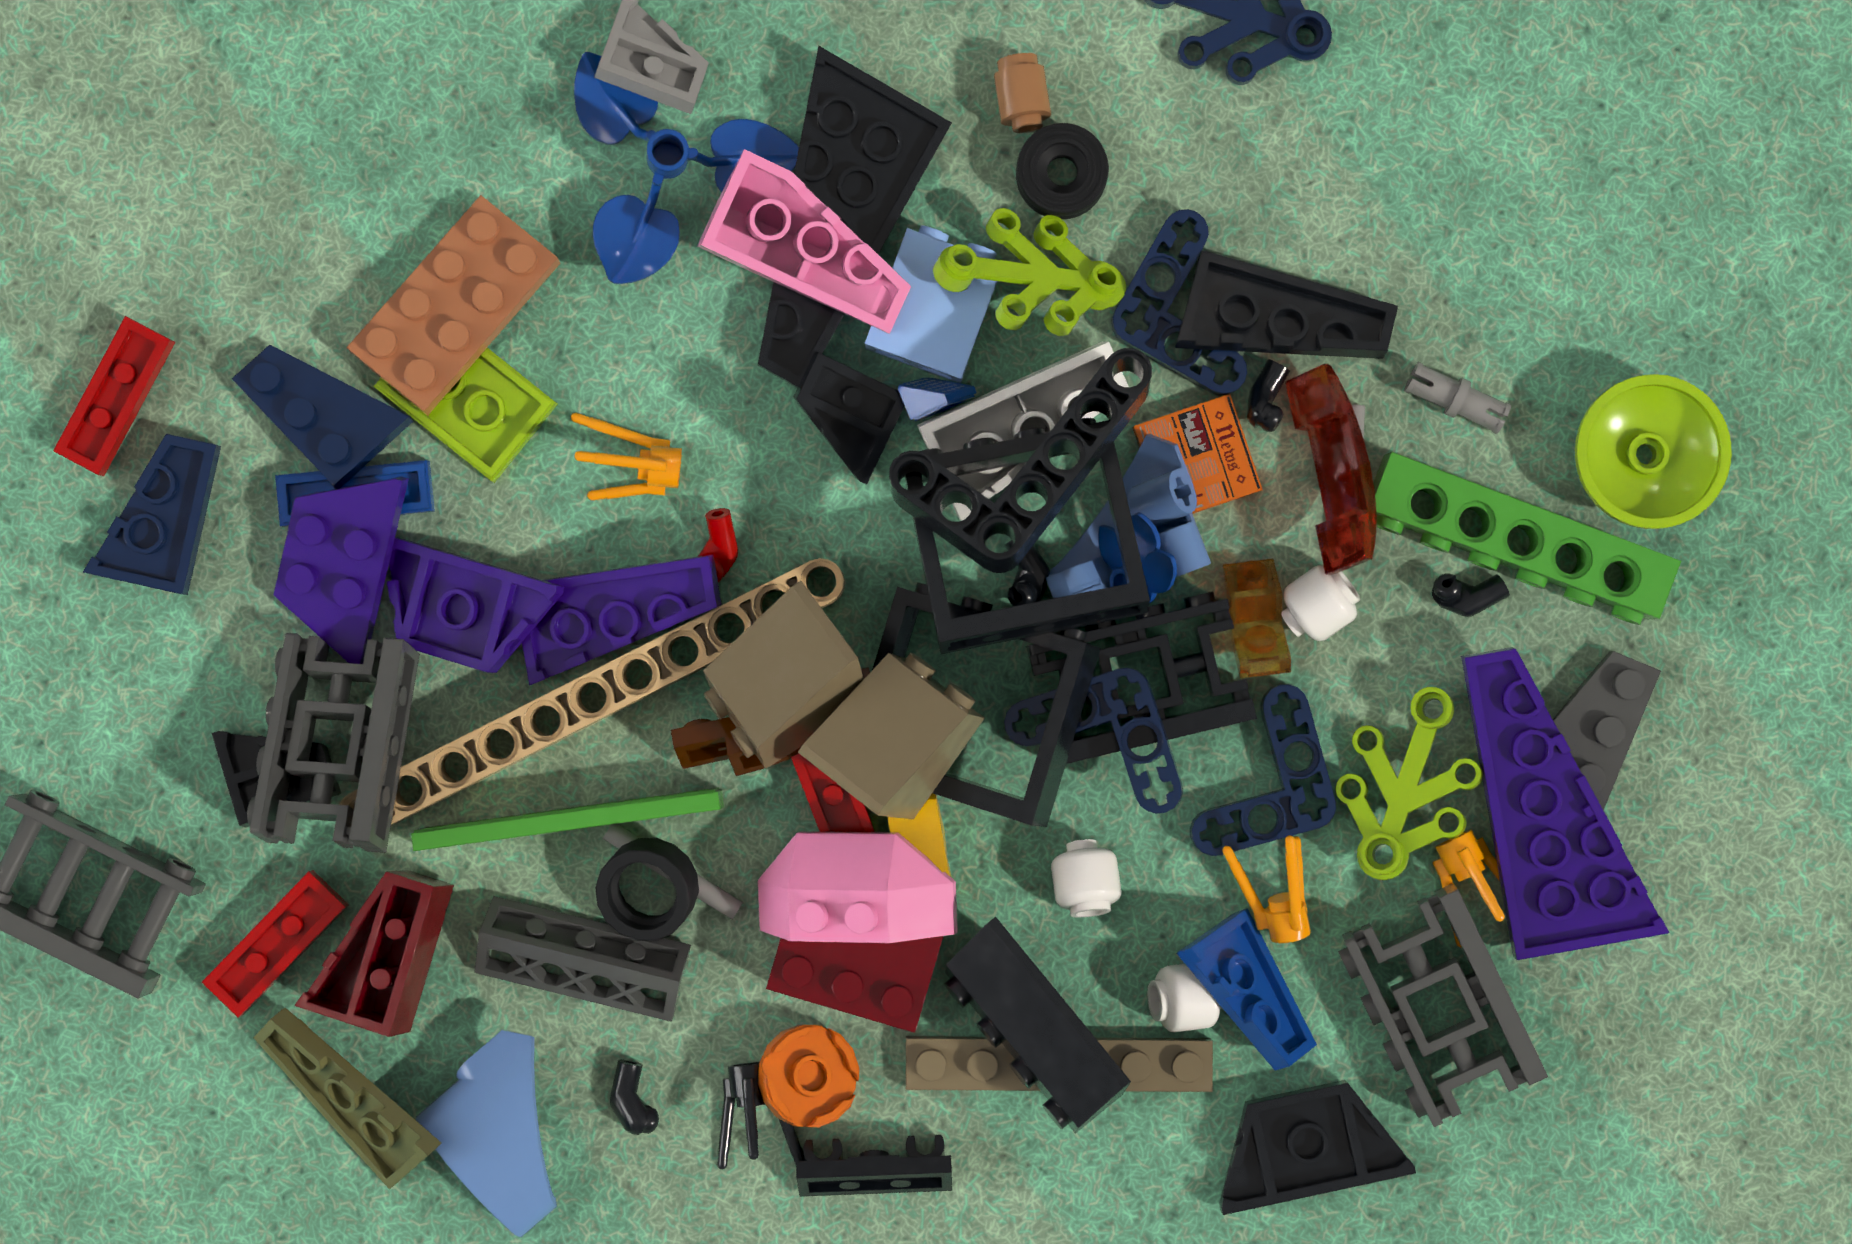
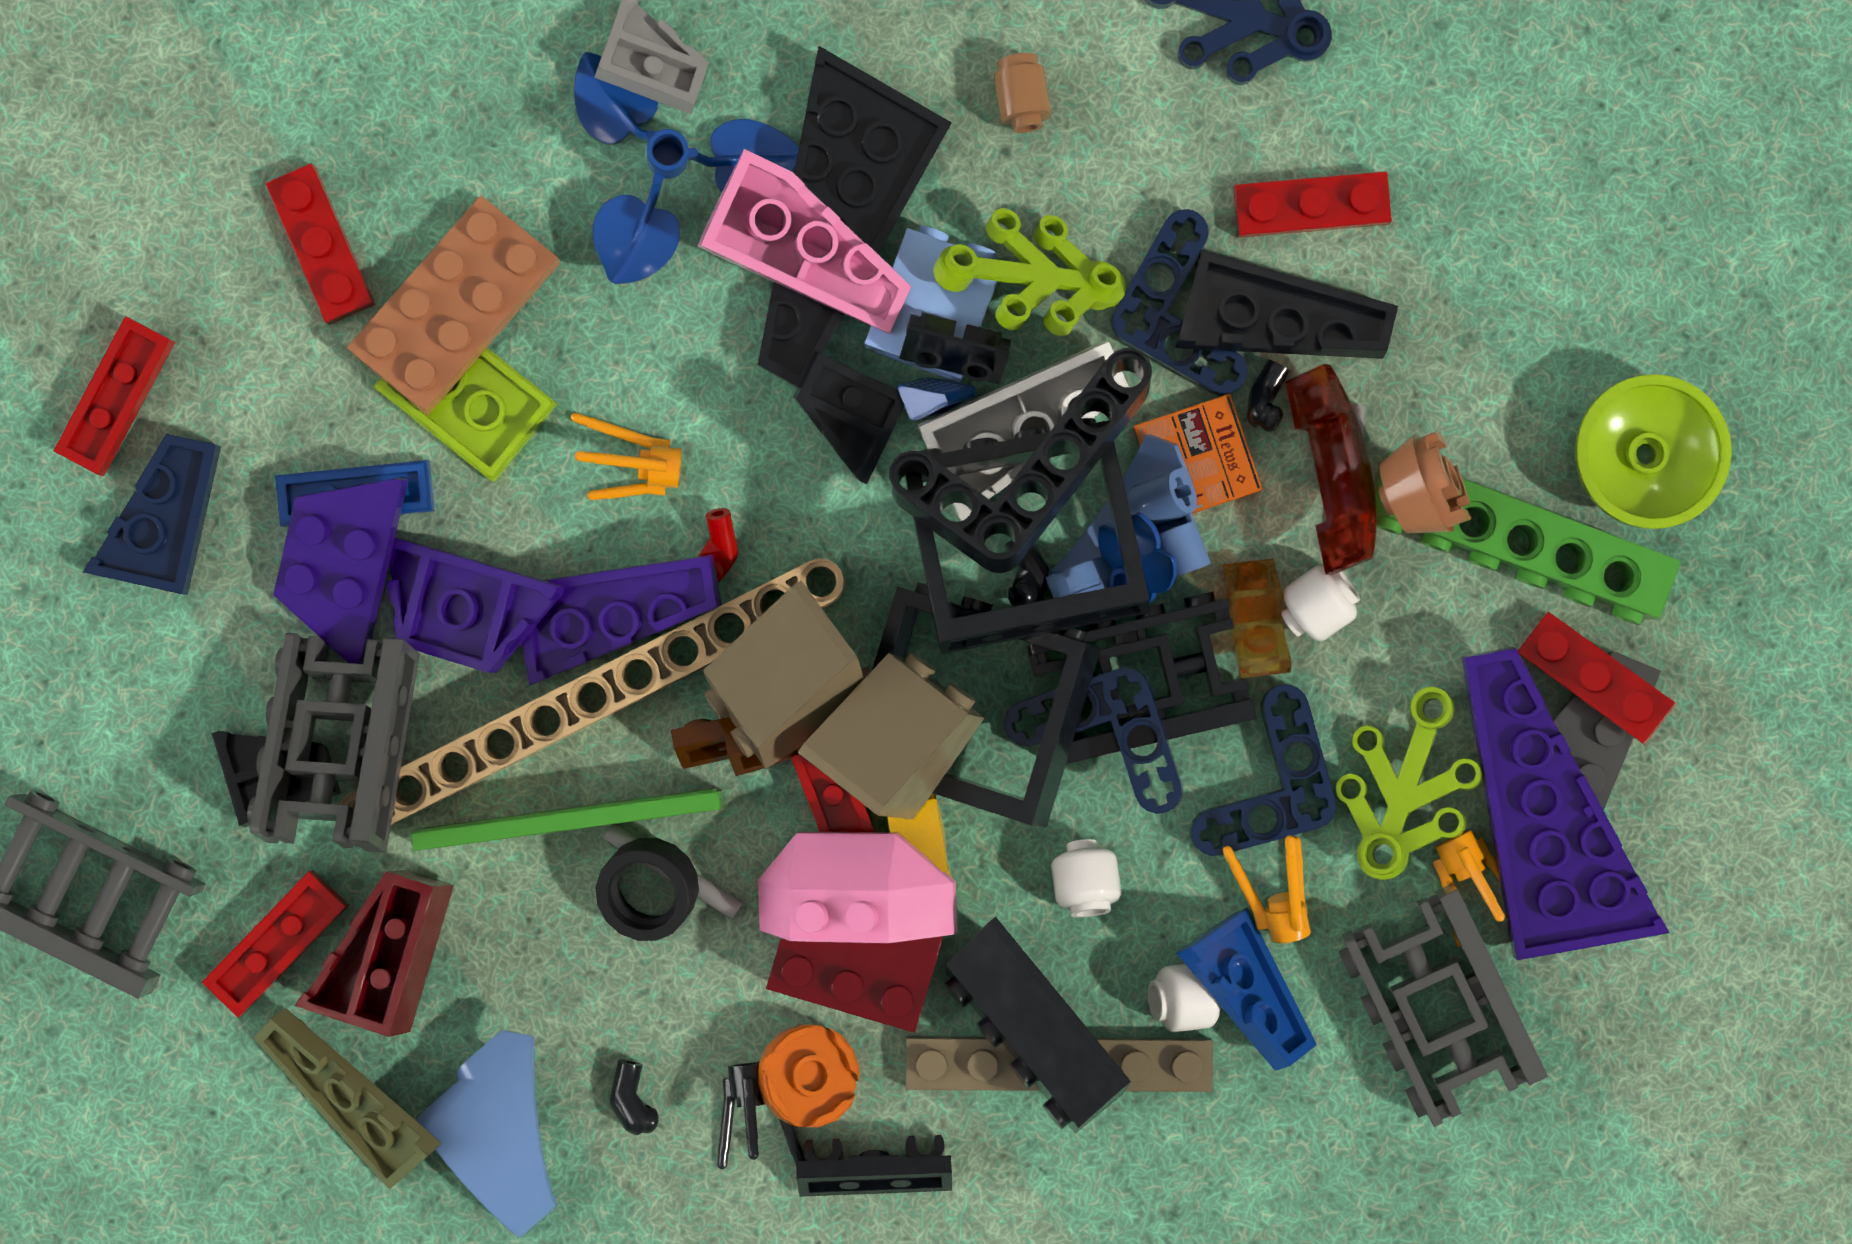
dark blue wing [232,345,413,489] -> none
dark grey fence [474,896,691,1022] -> none
black tyre [1016,123,1109,220] -> none
black wing [1219,1080,1416,1215] -> none
light grey pin [1404,361,1511,434] -> none
black arm [1432,573,1510,617] -> none
none -> red plate [265,163,376,325]
none -> black hinge [899,311,1011,385]
none -> red plate [1233,171,1392,238]
none -> nougat cone [1379,431,1471,533]
none -> red plate [1517,611,1676,746]

